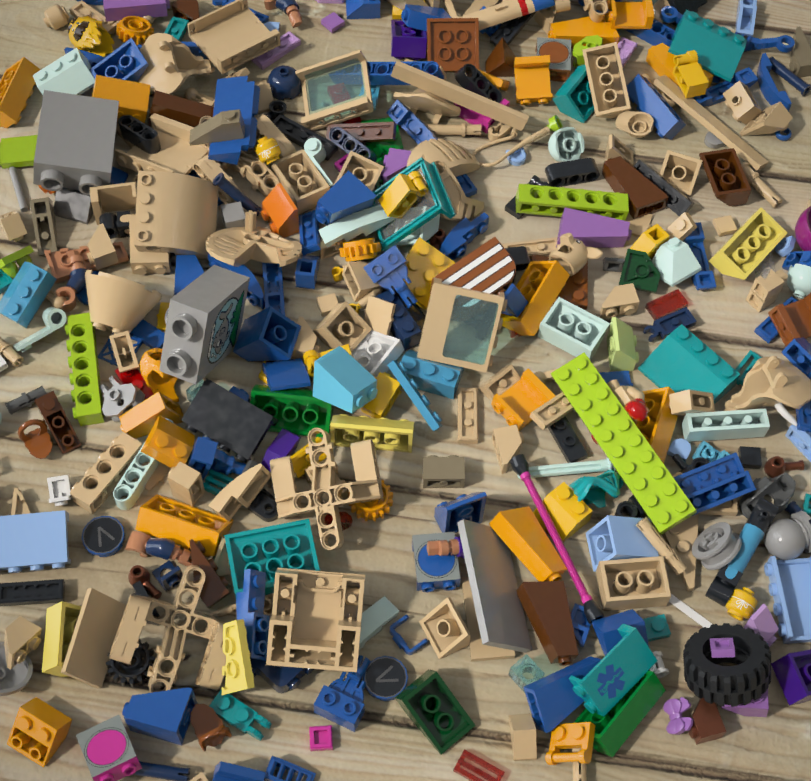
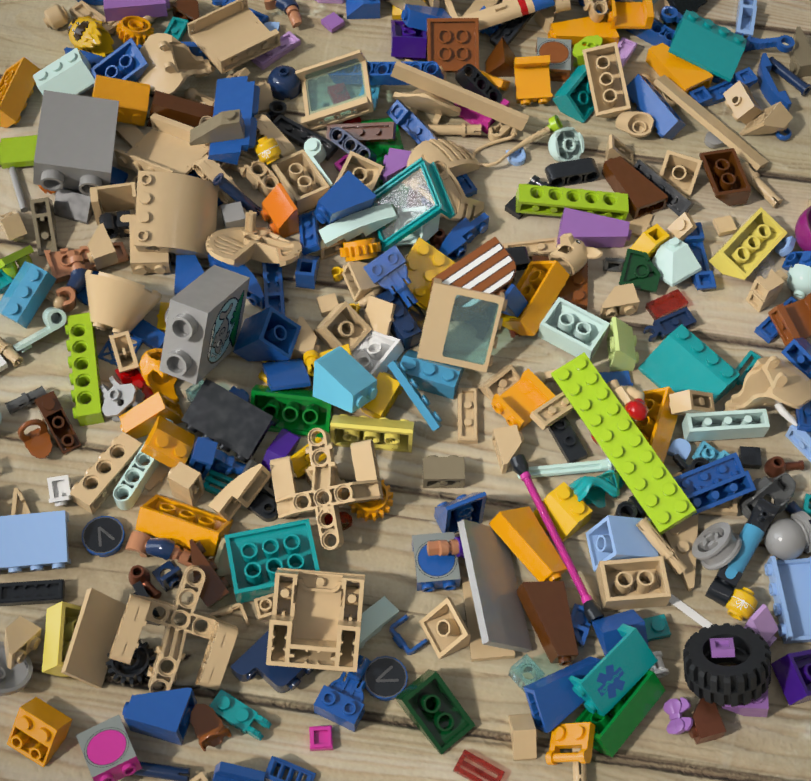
black beam [118,115,161,154] -> none
light yellow wing [221,619,255,695] -> none
blue slope [236,569,270,661] -> none
yellow hinge [378,171,429,219] -> none
yellow hinge [673,50,709,99] -> none

